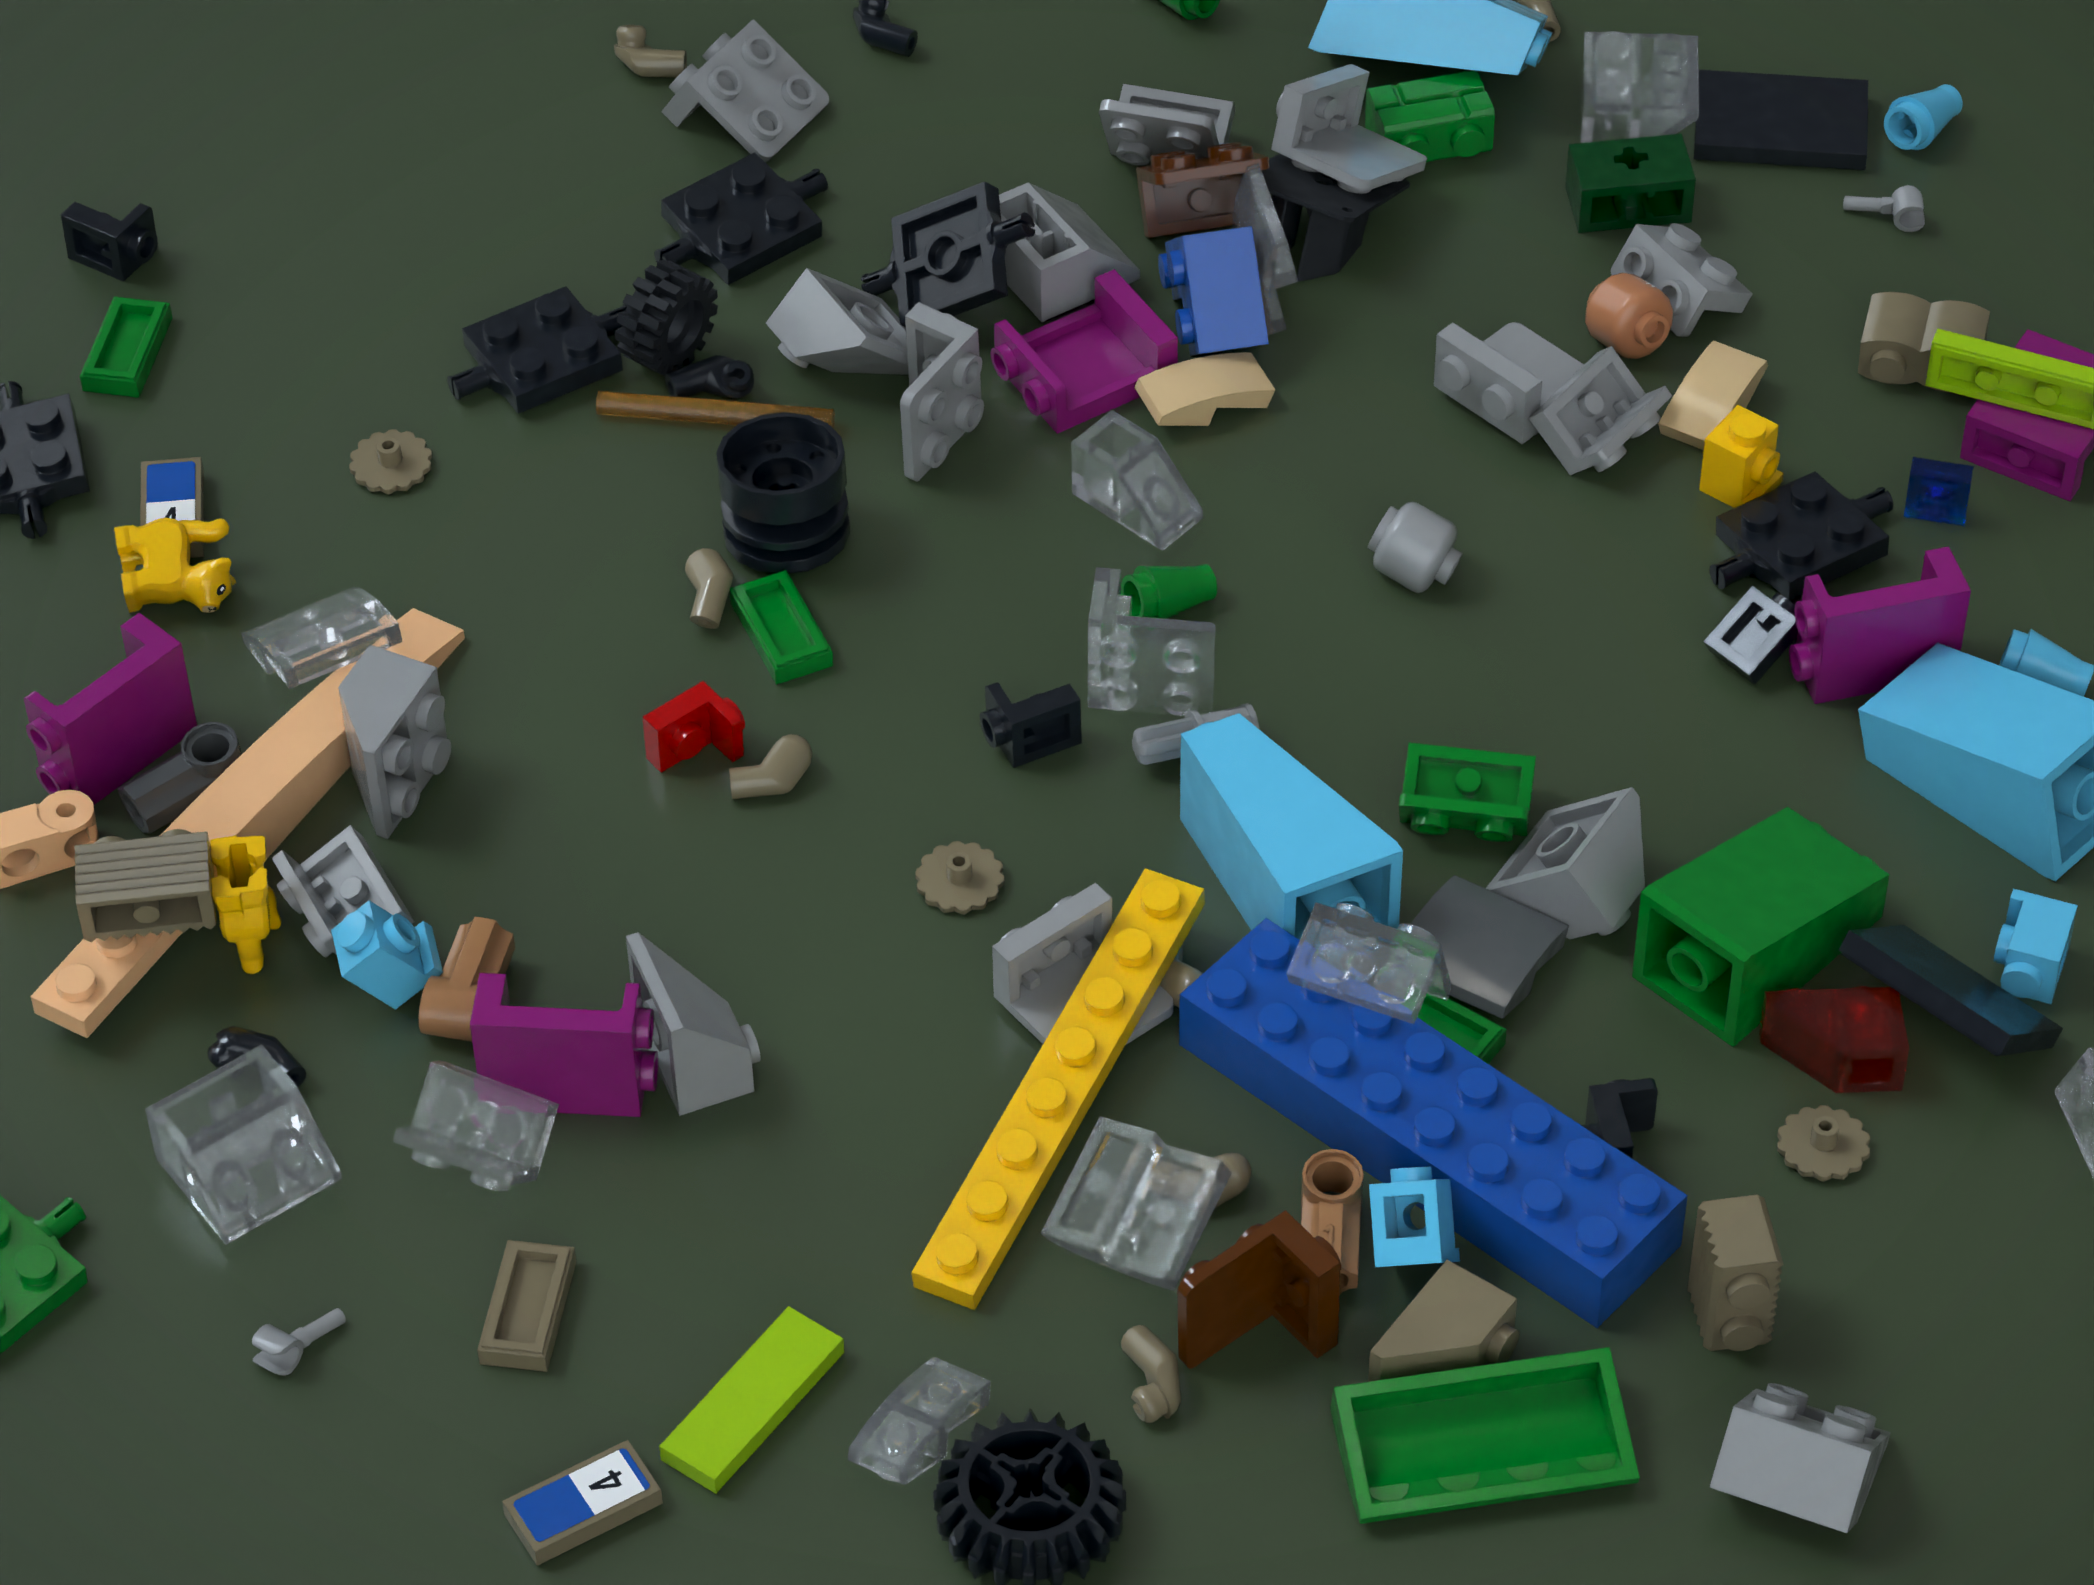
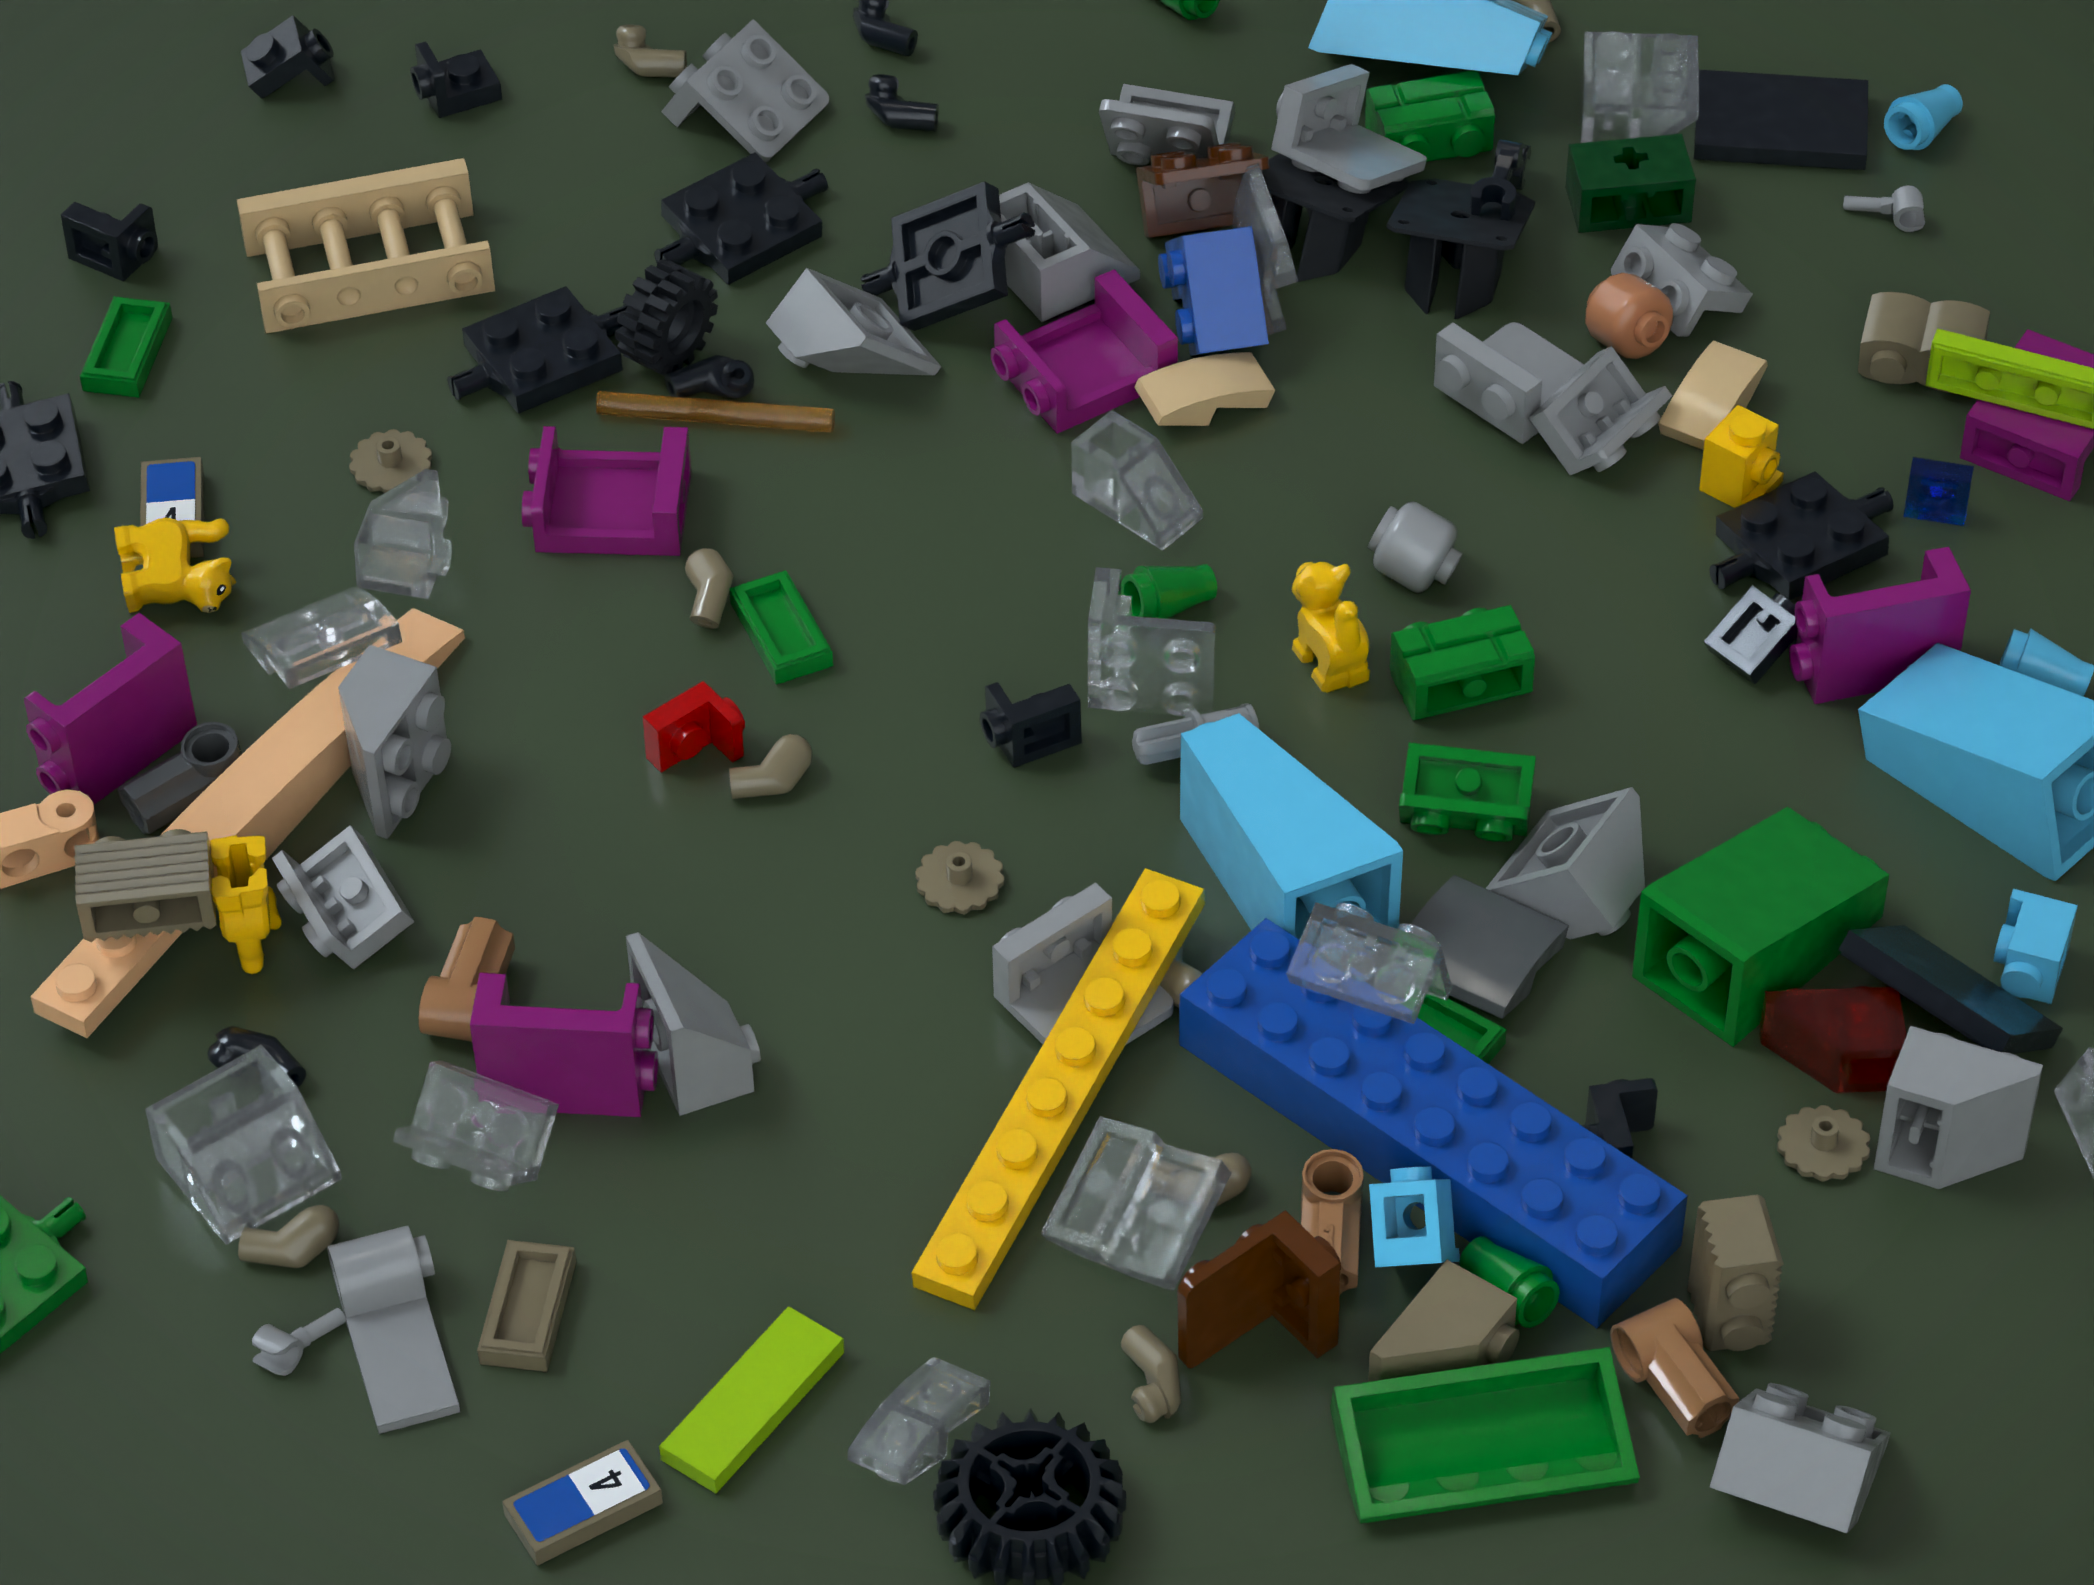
medium azure brick [331,900,443,1010] -> none
black wheel [716,412,850,574] -> none
light grey bracket [900,302,984,482] -> none
none -> tan fence [236,158,495,334]
none -> dark tan arm [238,1205,339,1268]
none -> black bracket [241,15,335,99]
none -> light grey door [327,1225,460,1434]
none -> clear slope [354,469,452,599]
none -> black bracket [410,41,502,118]
none -> magenta panel [521,426,692,556]
none -> black arm [865,74,939,132]
none -> yellow animal [1291,561,1370,693]
none -> black piece [1387,178,1535,319]
none -> green brick [1389,605,1535,721]
none -> green cone [1459,1236,1560,1328]
none -> black piece [1470,139,1531,221]
none -> medium nougat piece [1610,1298,1739,1438]
none -> light grey slope [1873,1026,2043,1189]

